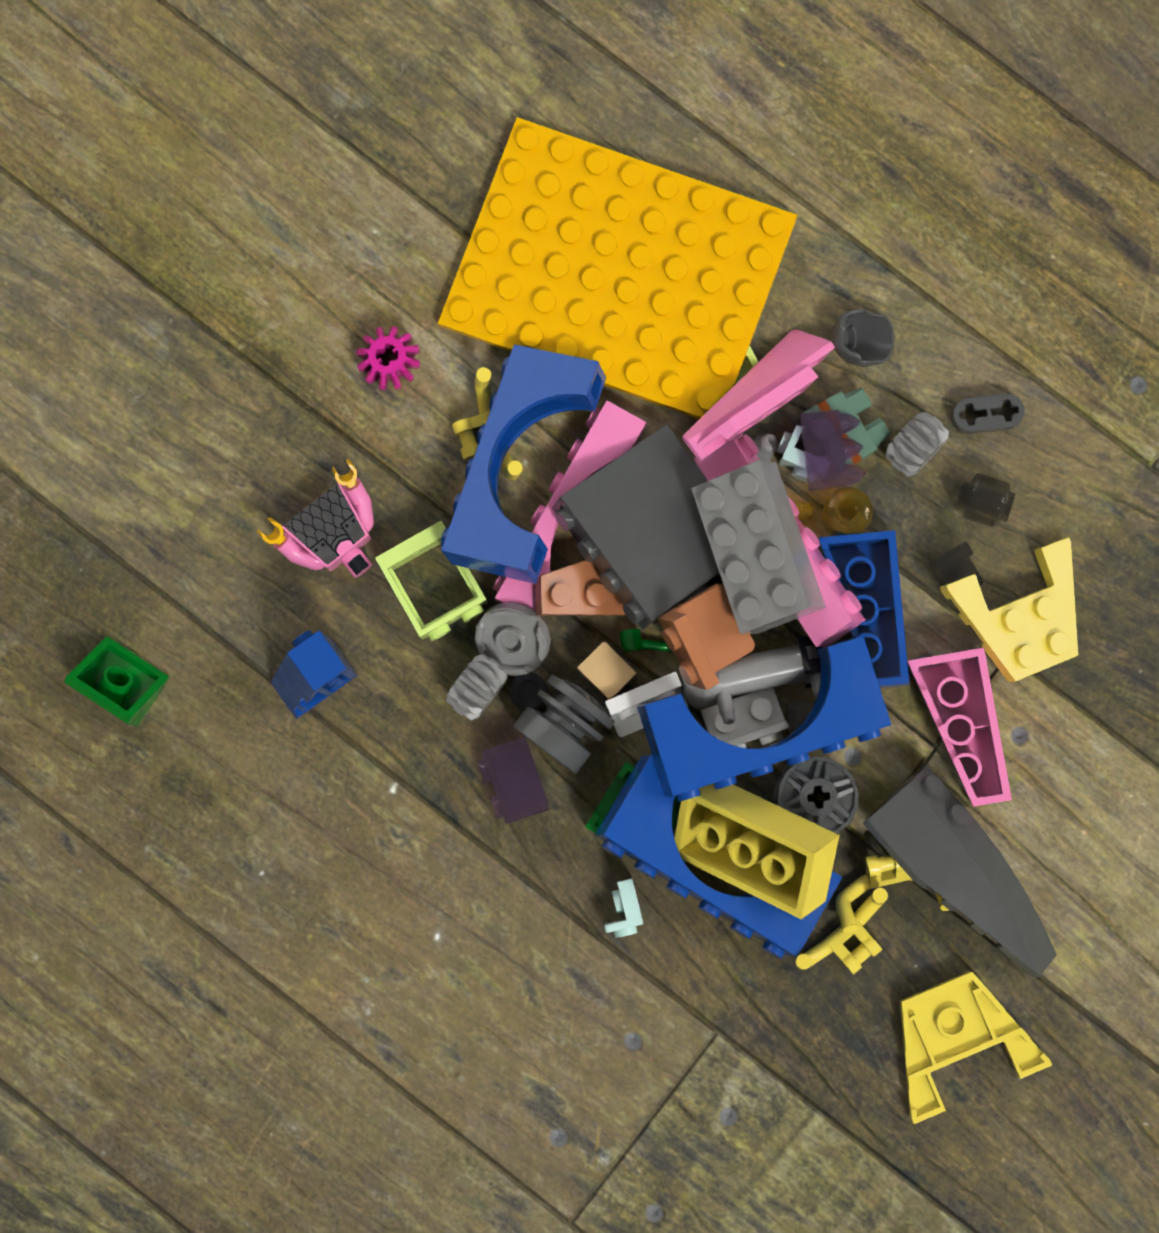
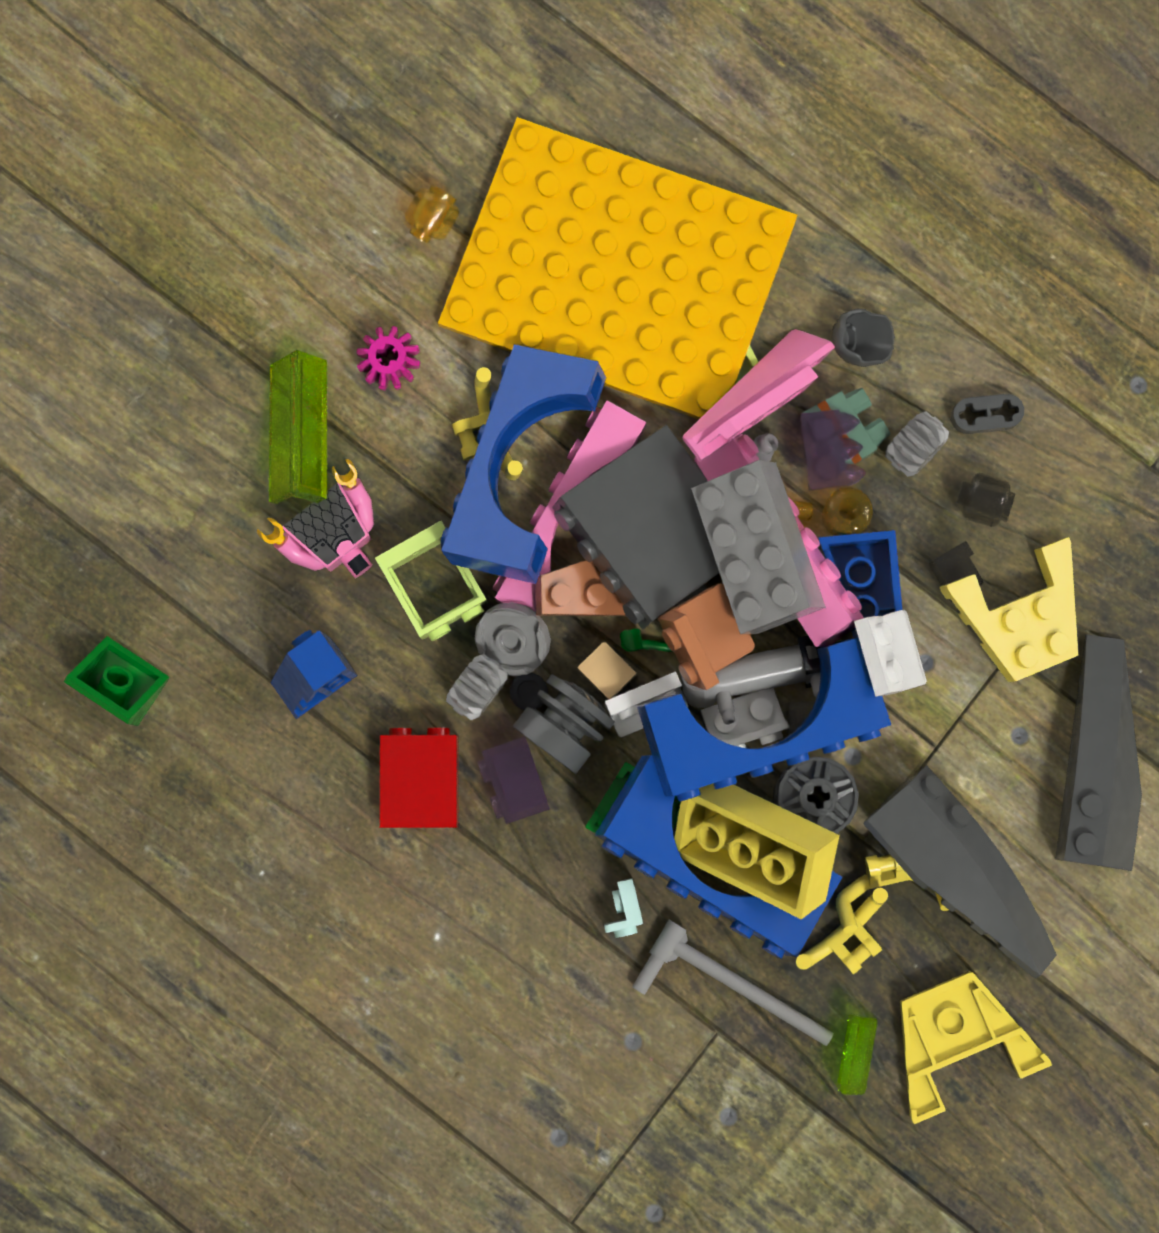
light aqua bracket [776,425,830,483] -> none
bright pink wedge [907,648,1012,807] -> none
none -> clear neon green panel [269,350,327,504]
none -> red brick [380,728,459,828]
none -> clear yellow head [404,184,460,243]
none -> light grey bar [632,920,834,1046]
none -> clear neon green slope [836,1013,878,1095]
none -> white bracket [854,610,927,697]
none -> dark grey wedge [1055,634,1142,871]

